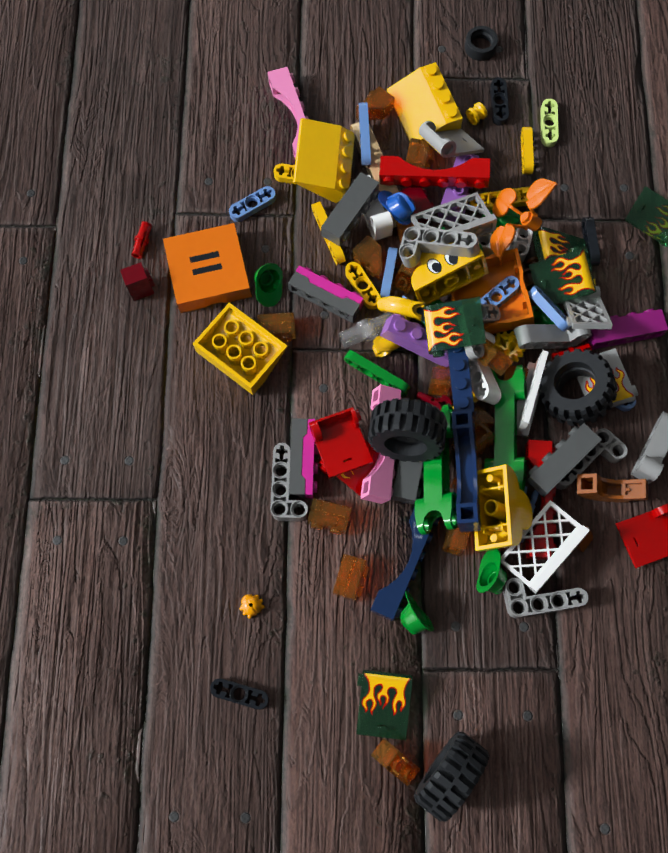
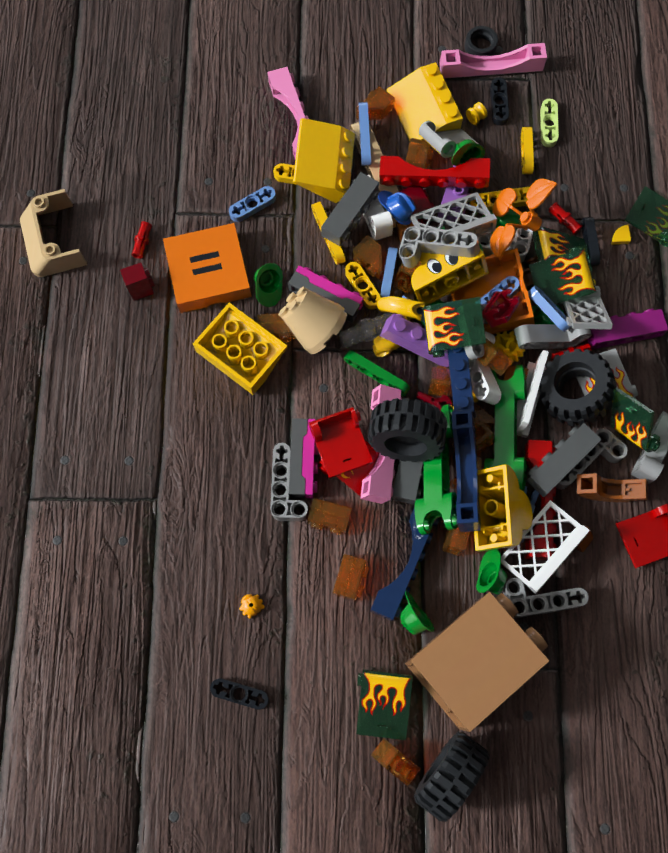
none -> tan windscreen [20,189,87,277]
none -> tan cone [278,287,347,354]
none -> medium nougat brick [405,592,549,732]
none -> bright pink arch [440,43,547,78]
none -> green piece [451,139,485,166]
none -> dark red hinge [481,289,522,328]
none -> red pin [548,202,583,235]
none -> yellow tile [611,225,631,245]
none -> clear green door [611,387,661,453]

